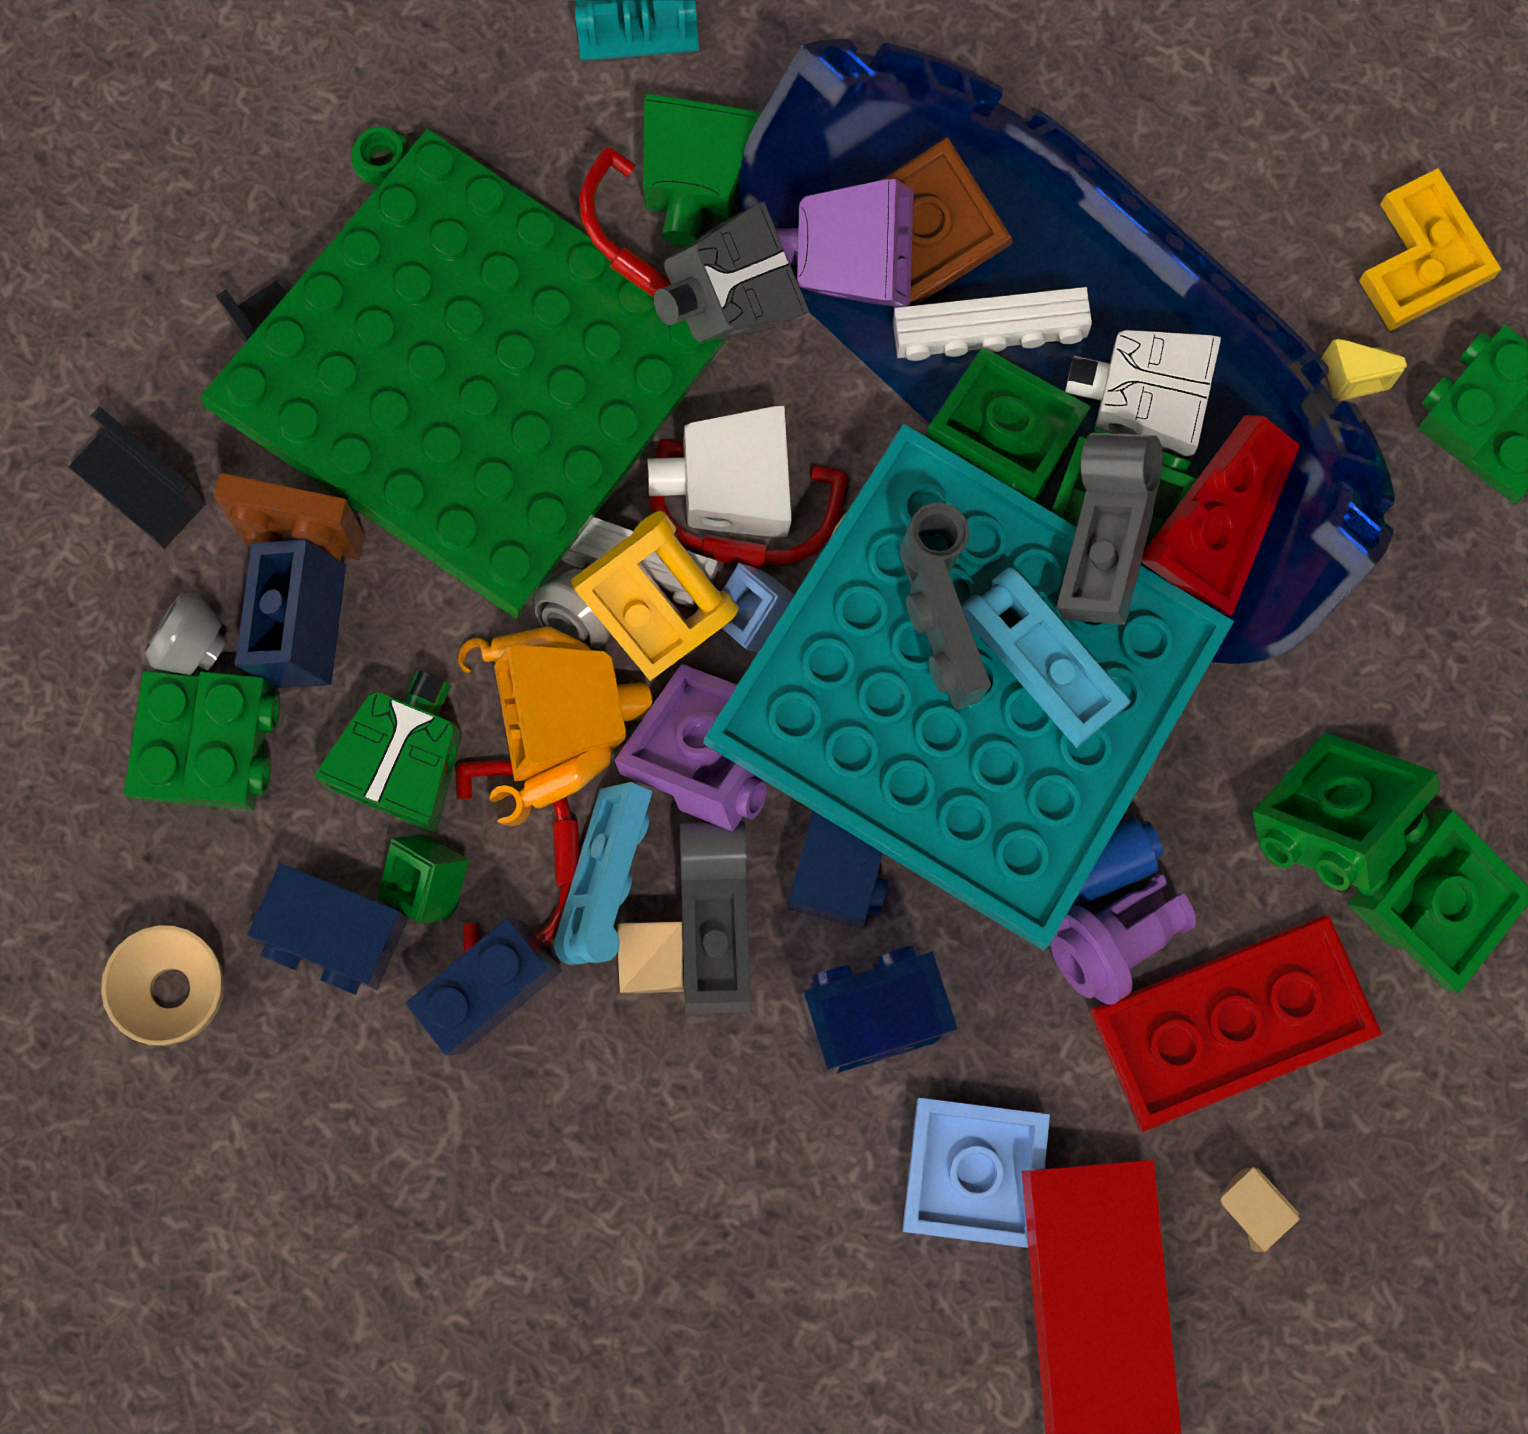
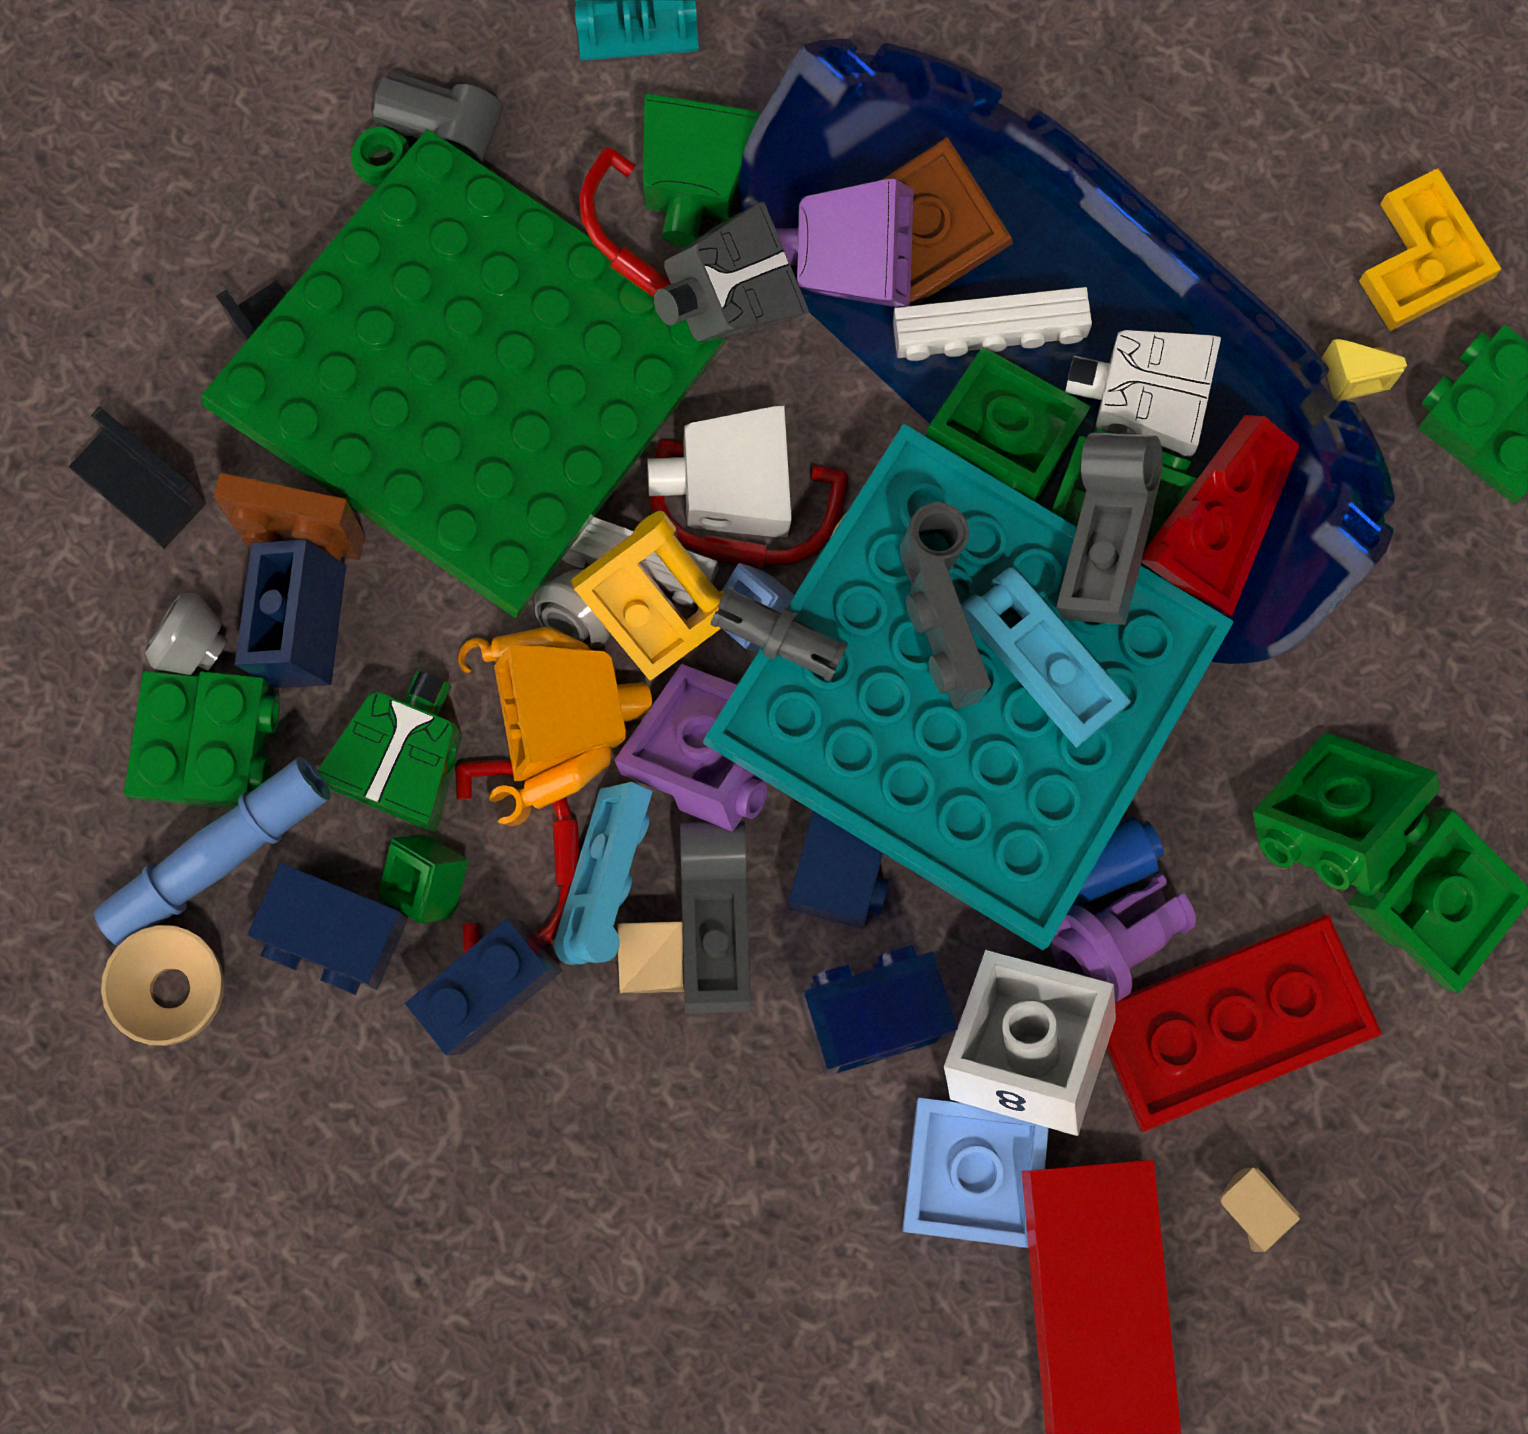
none -> medium blue piece [94,757,331,946]
none -> dark grey piece [372,71,503,164]
none -> dark grey pin [710,586,848,682]
none -> white brick [944,950,1116,1136]

